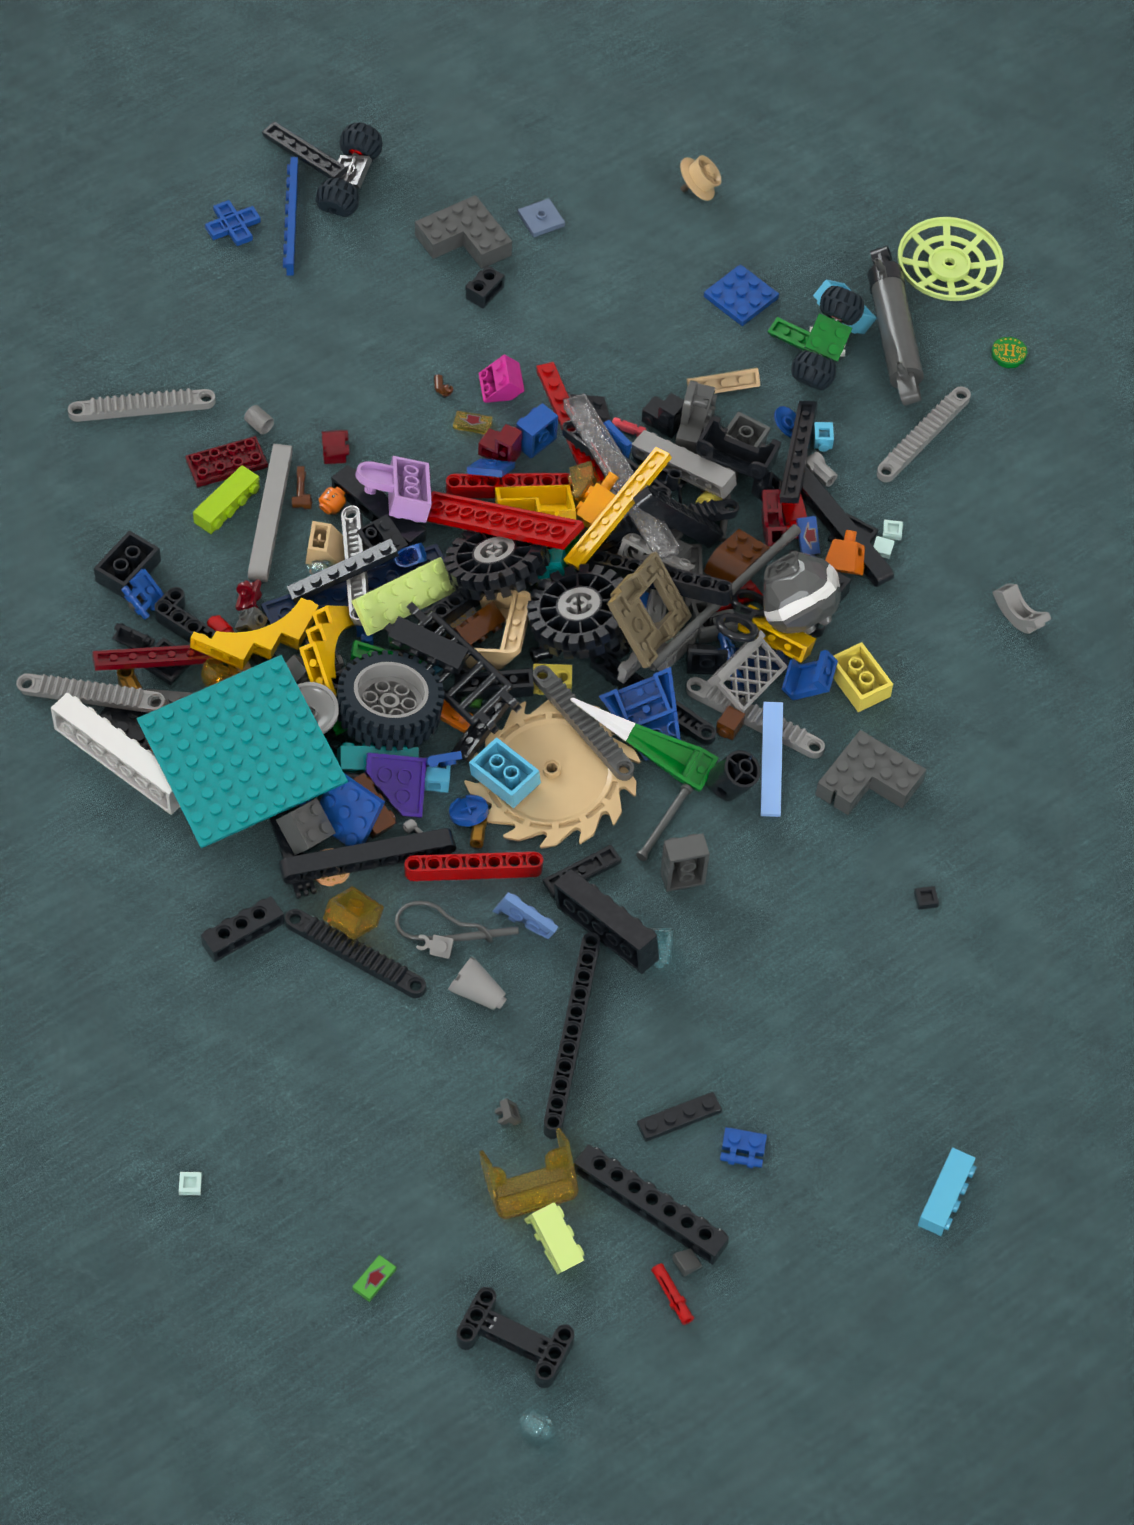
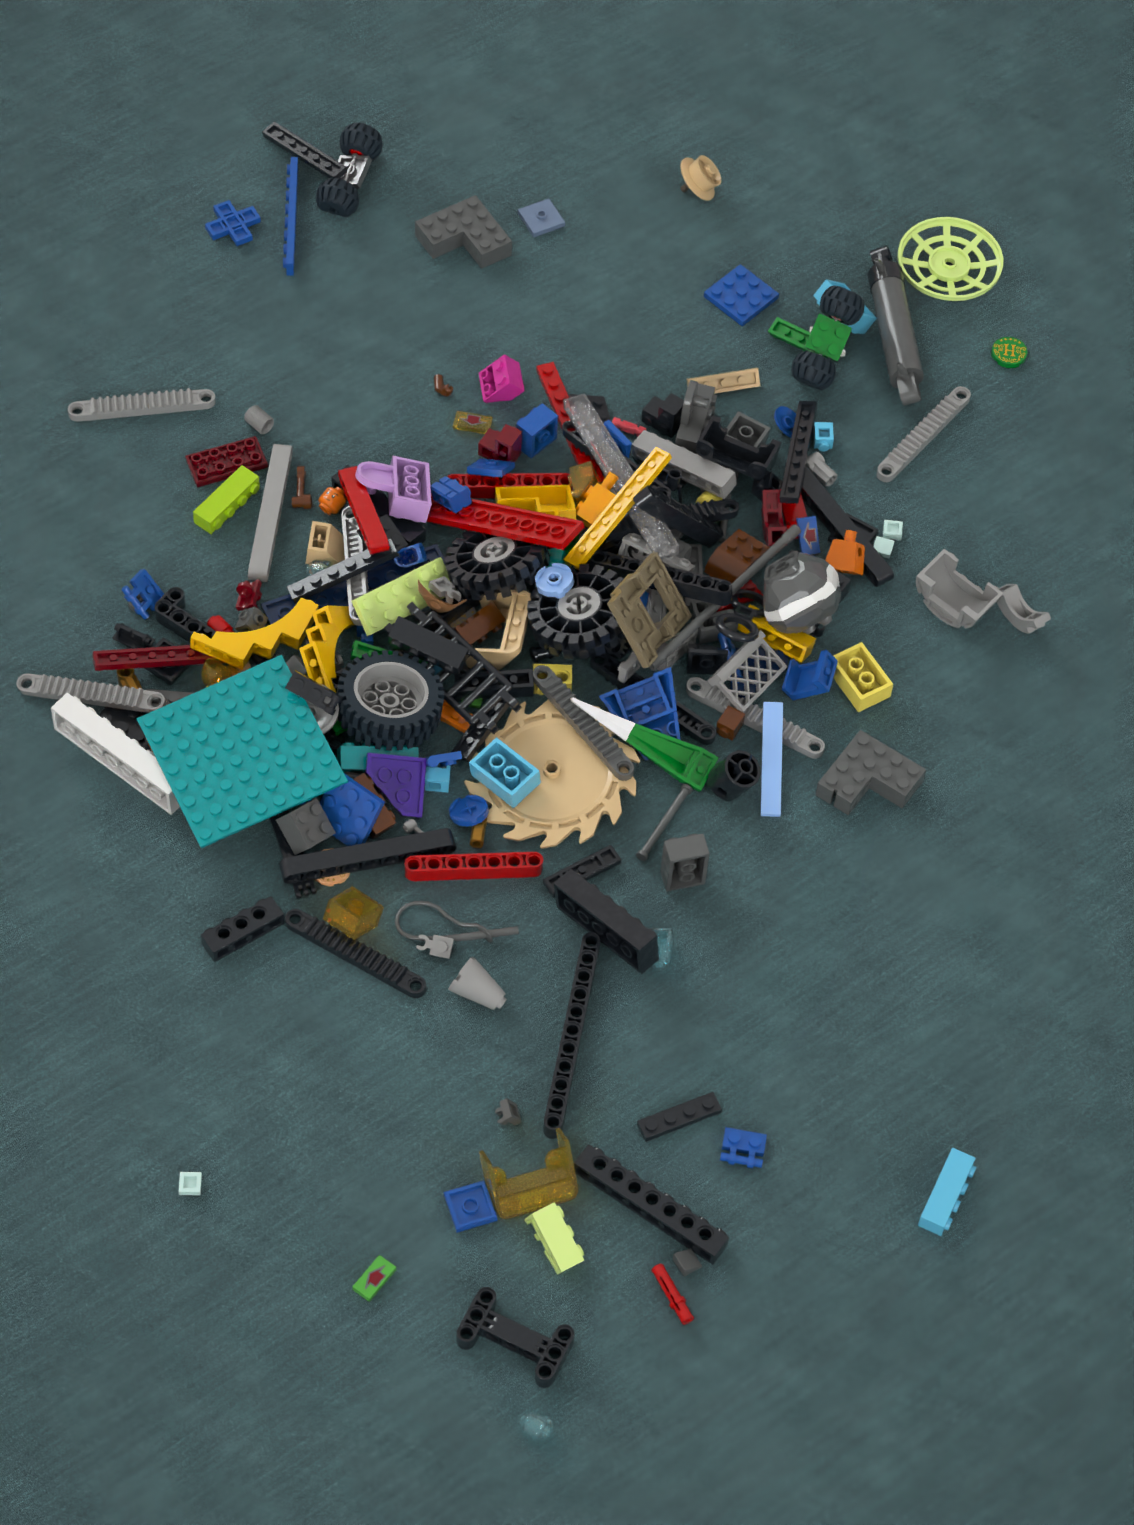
black brick [94,530,161,599] -> none
dark red cylinder [322,430,349,464] -> none
black brick [465,265,505,308] -> none
medium blue wing [492,892,558,939] -> none
black tile [914,886,939,910] -> none
none -> black plate [285,670,343,715]
none -> red beam [338,466,389,554]
none -> medium nougat piece [418,580,467,613]
none -> light grey plate [428,576,461,604]
none -> blue brick [430,476,472,513]
none -> blue plate [444,1180,498,1233]
none -> light blue plate [535,563,574,599]
none -> light grey cylinder [916,549,1004,629]

